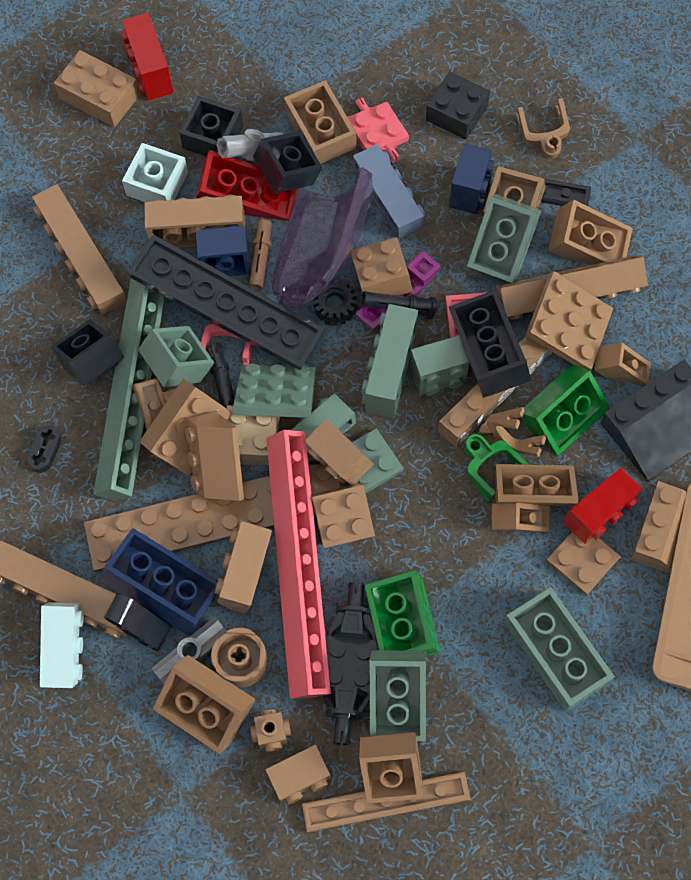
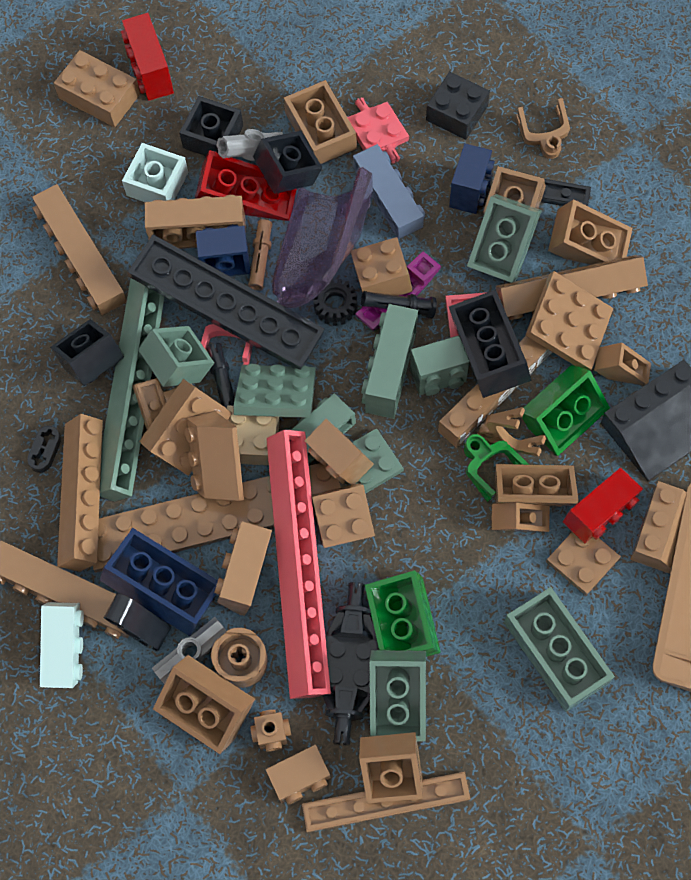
none -> medium nougat brick [57,414,103,572]

